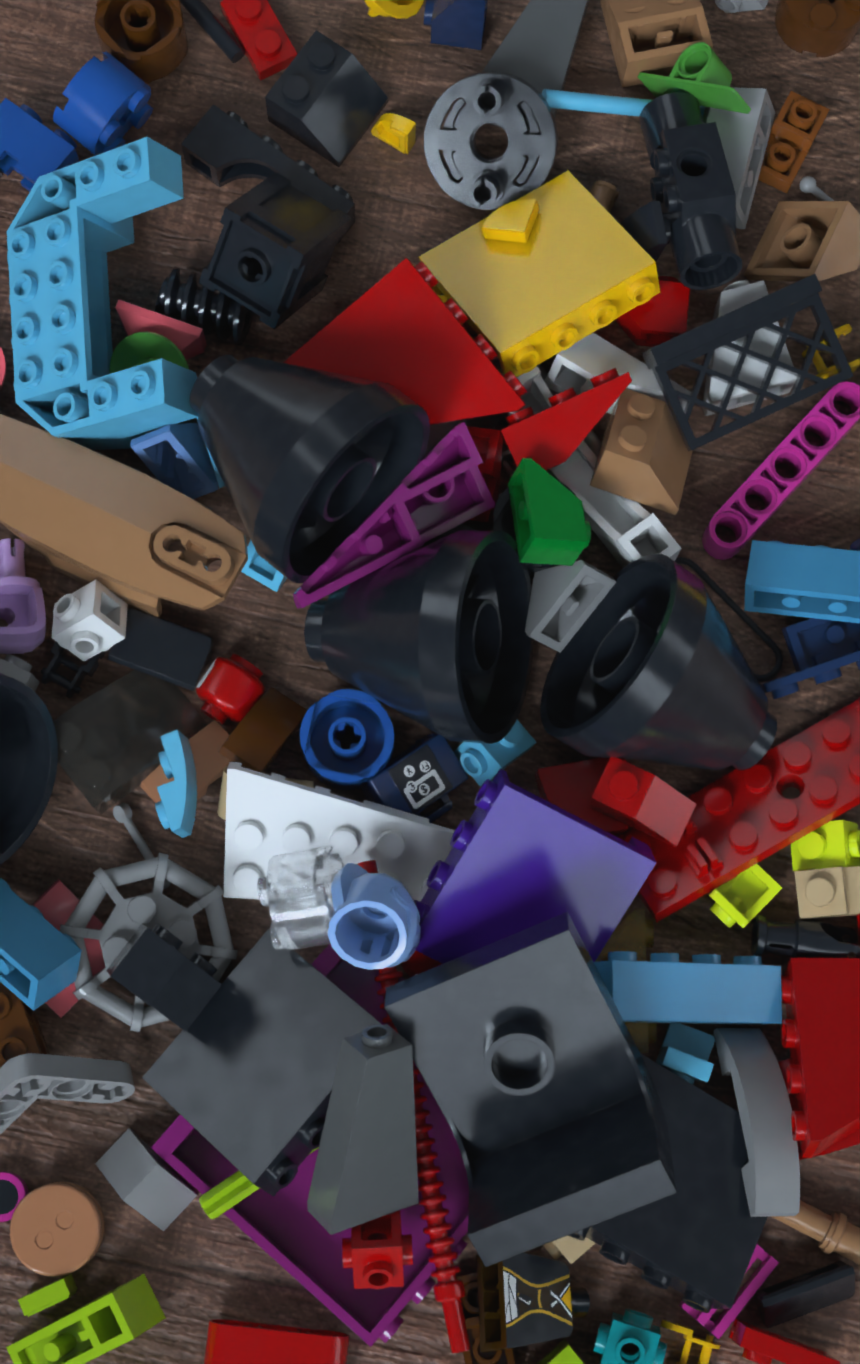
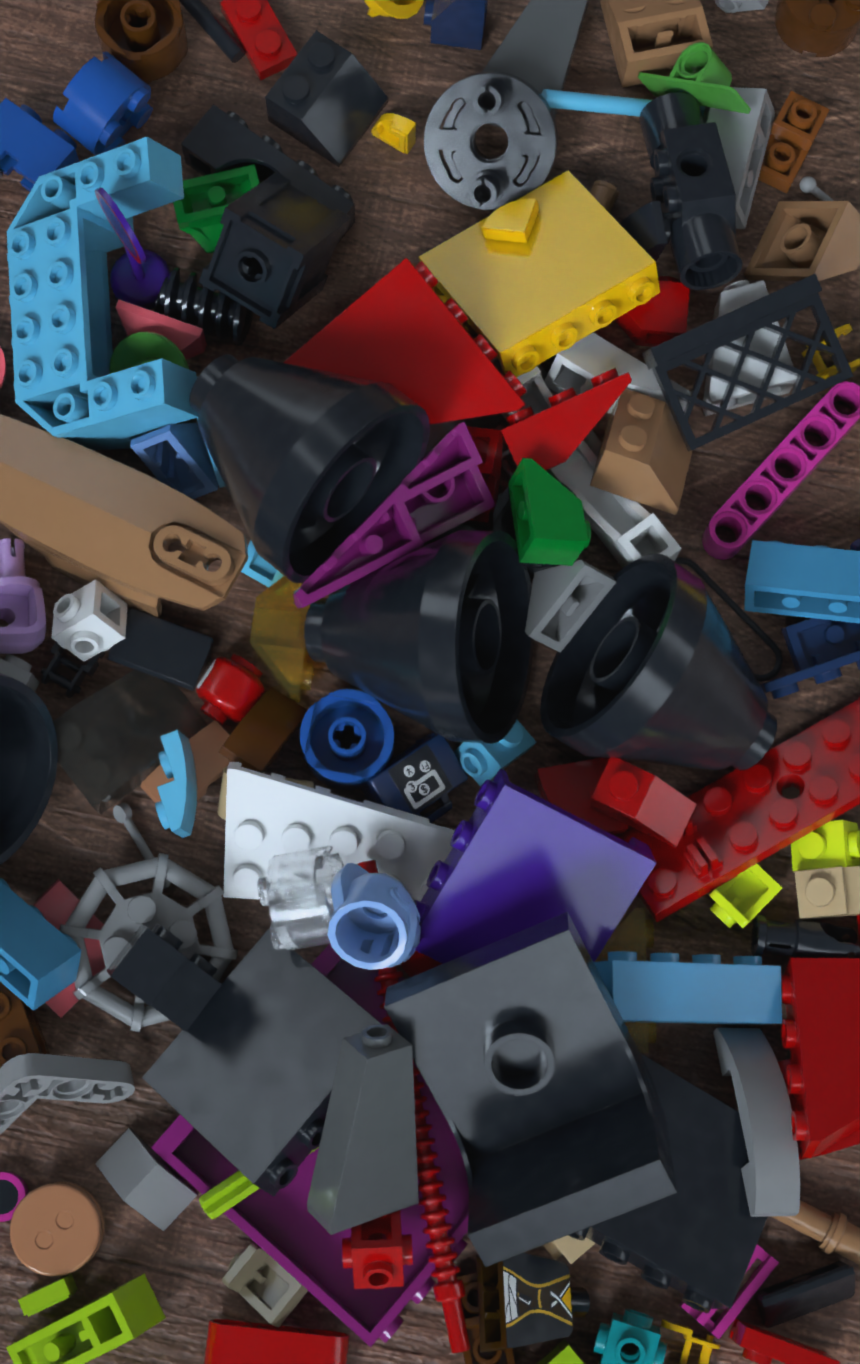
medium azure bracket [656,1023,715,1085] -> none
none -> dark purple piece [95,187,171,310]
none -> green slope [173,164,259,254]
none -> dark tan bracket [222,1242,308,1328]
none -> clear yellow slope [250,576,324,702]

